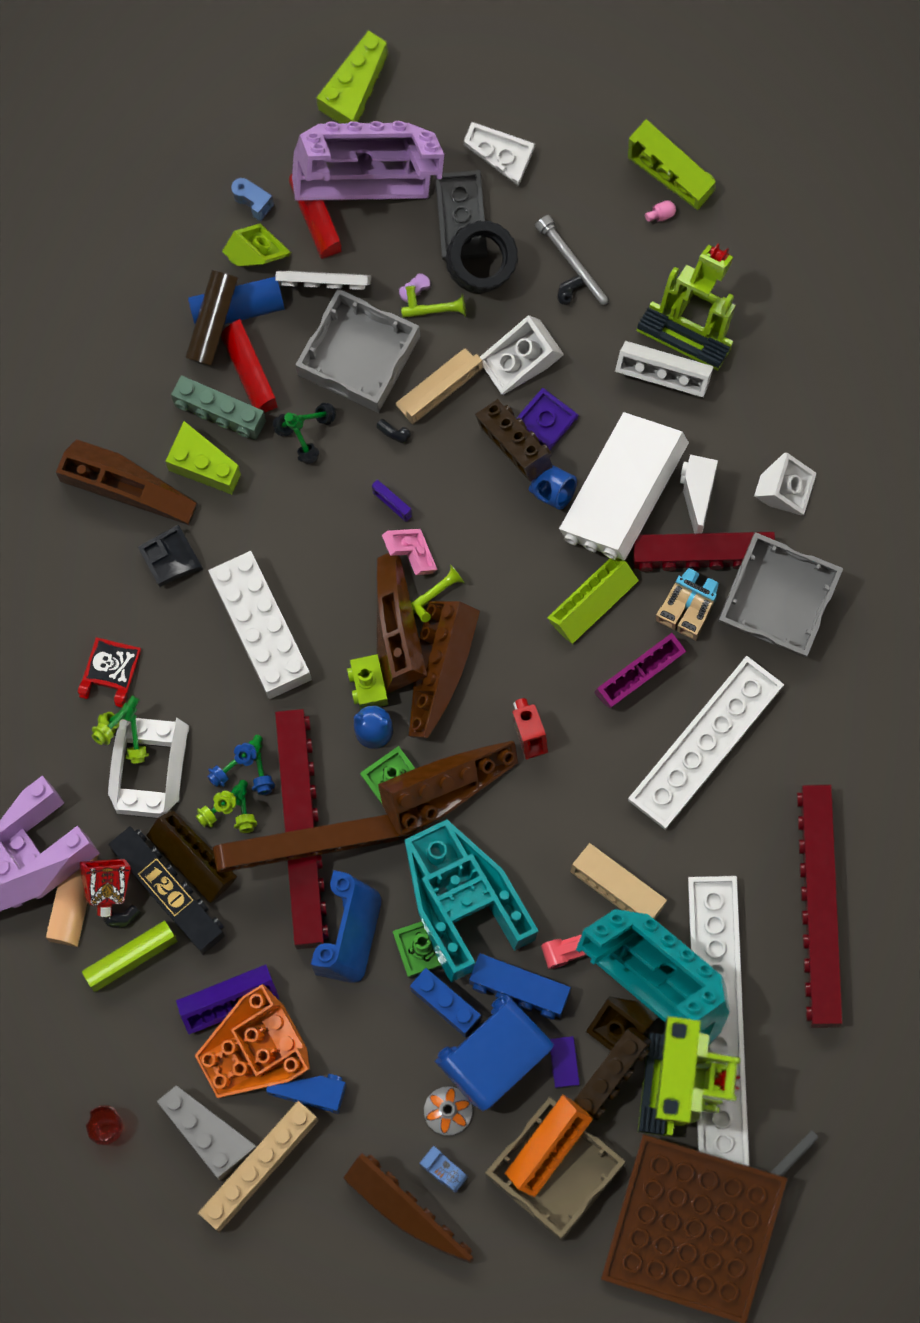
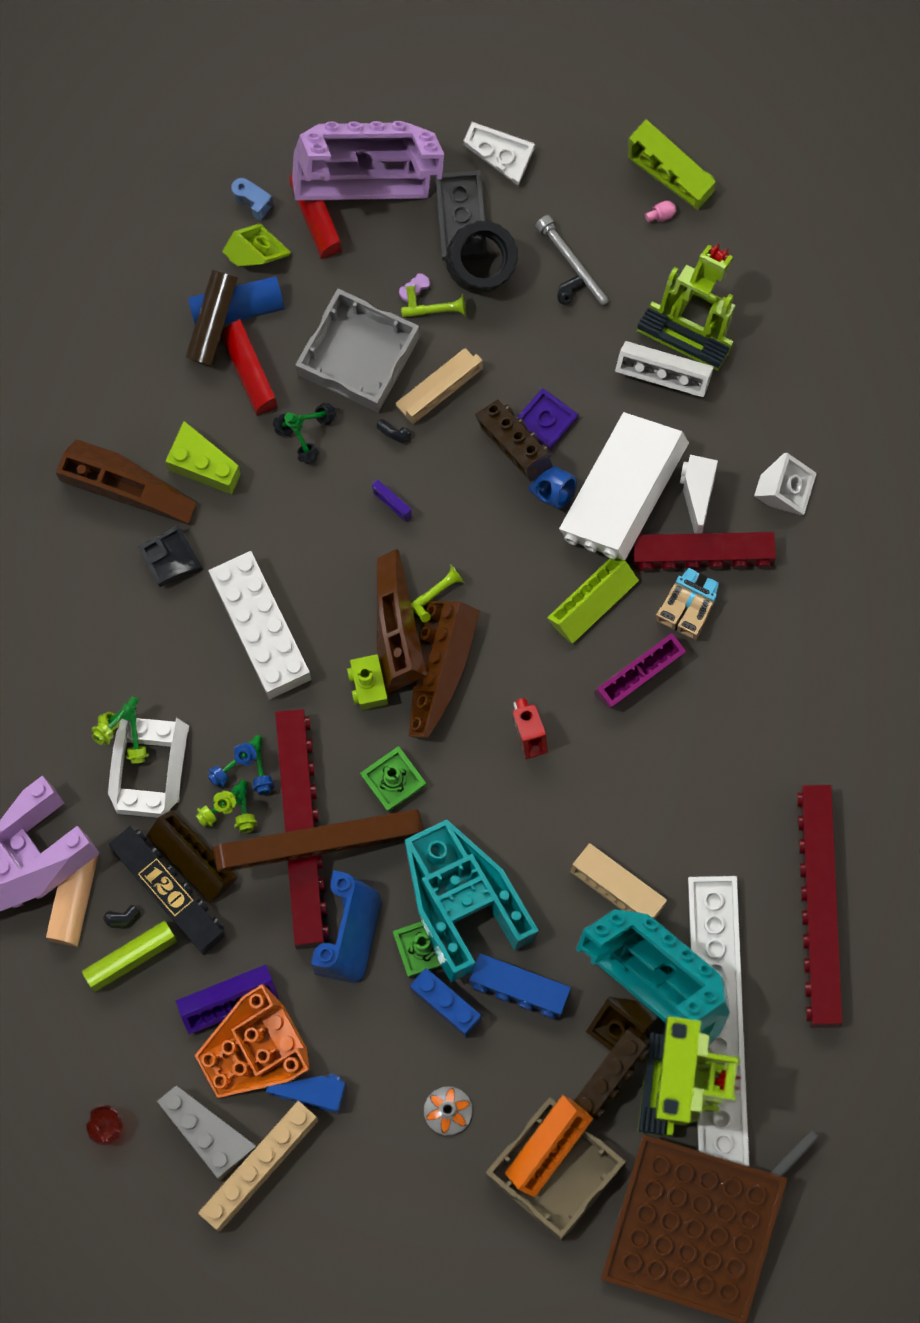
flag [78,637,141,708] -> none
torso [80,859,130,917] -> none
sand green brick [171,375,266,440] -> none
white plate [276,271,371,290] -> none
lime wedge [316,31,388,124] -> none
reddish brown wedge [343,1153,474,1263] -> none
blue piece [354,706,393,749] -> none
reddish brown wedge [378,741,518,836] -> none
bright pink plate [382,529,438,575] -> none
medium blue leg [420,1146,468,1193] -> none
blue windscreen [434,995,554,1111] -> none
white slope [480,315,564,395] -> none
coral piece [541,935,588,969] -> none
dark purple tile [550,1036,579,1089] -> none
white plate [628,656,784,830] -> none
light grey tile [718,532,843,657] -> none

